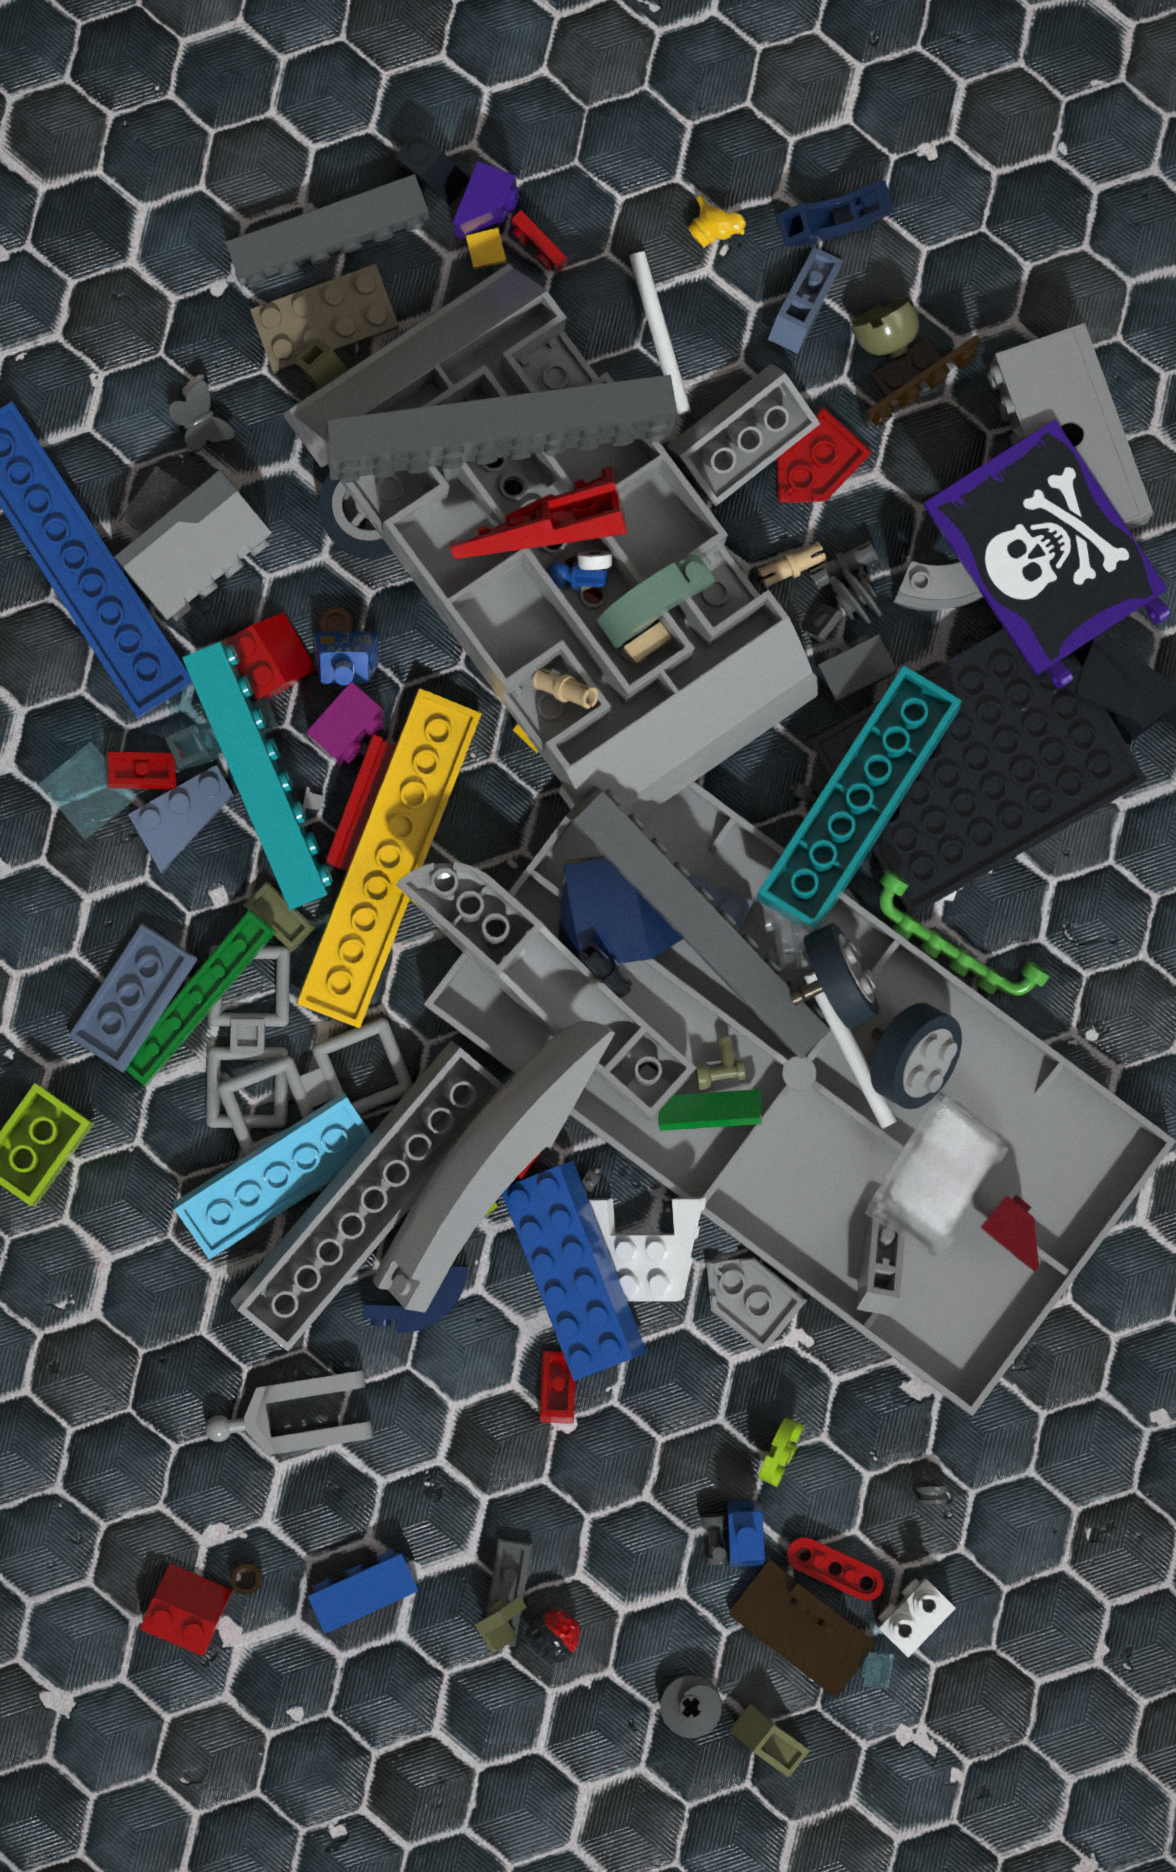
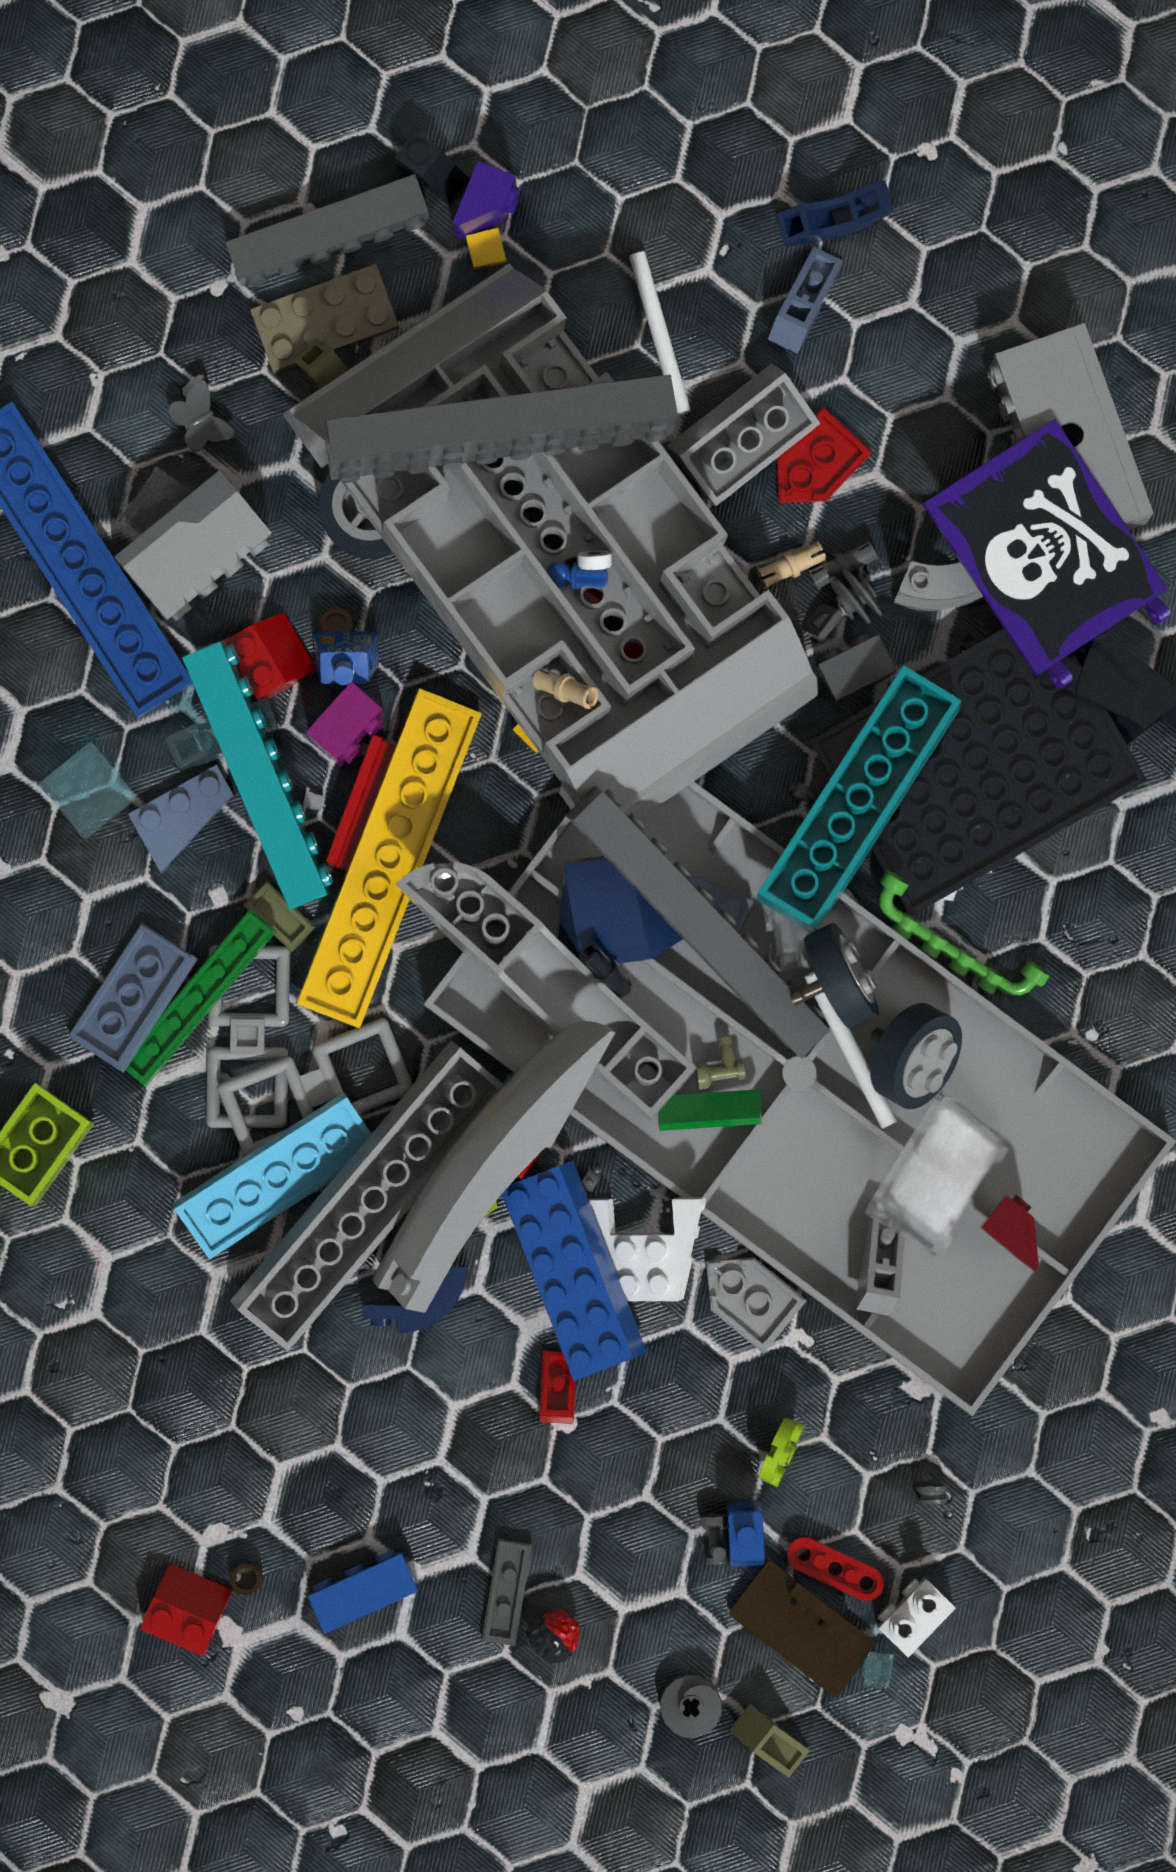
red plate [105,752,176,789] -> none
light grey piece [205,1370,374,1455] -> none
red wedge [450,466,628,559] -> none
olive bracket [475,1596,527,1653] -> none
red plate [511,210,568,274] -> none
sand green arch [596,552,716,650] -> none
tan piece [623,622,672,667] -> none
yellow animal [687,195,746,248] -> none
olive cylinder [850,296,919,358] -> none
dark brown bracket [863,335,981,428] -> none

